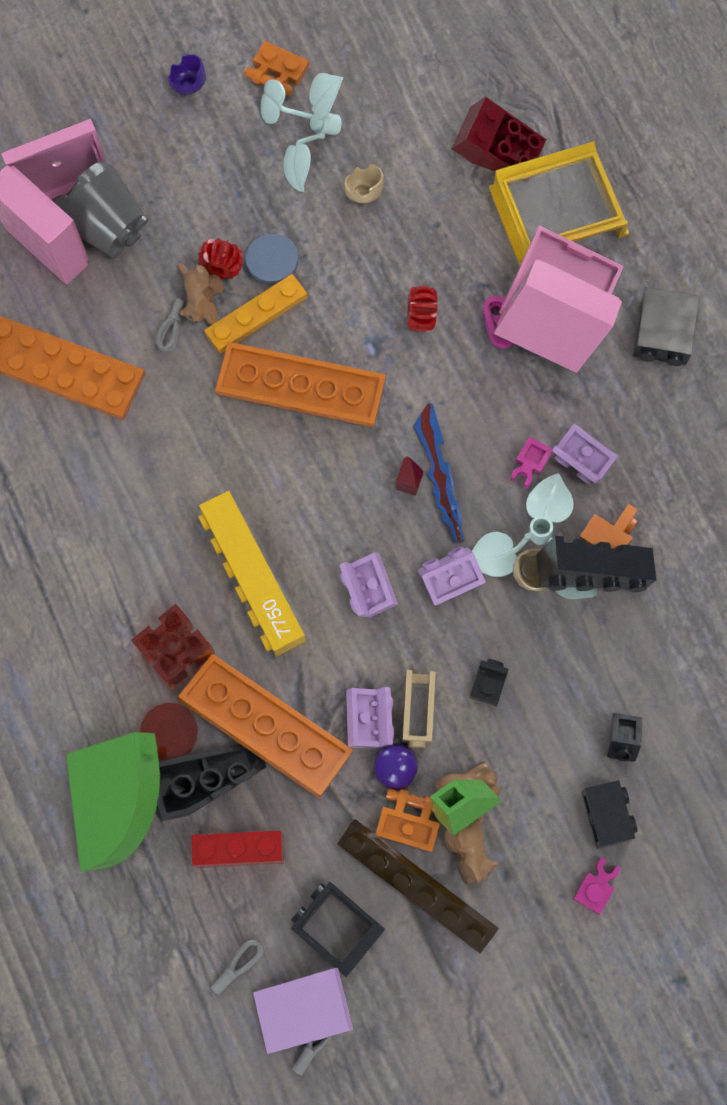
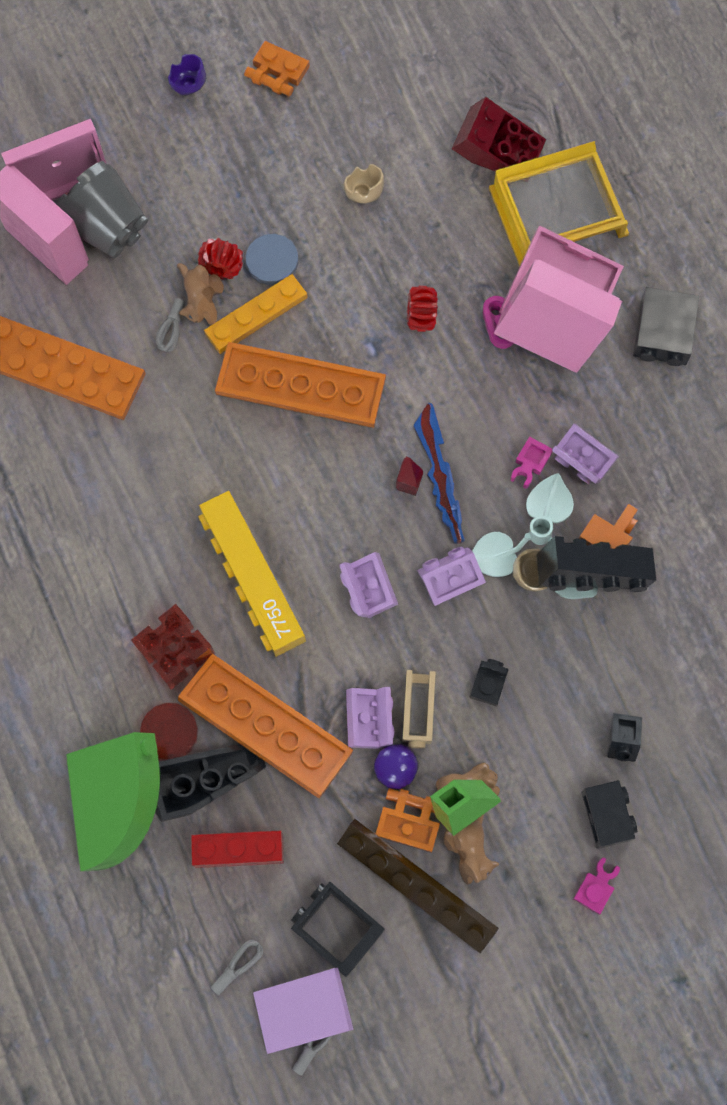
light aqua plant [261,73,343,192] -> none

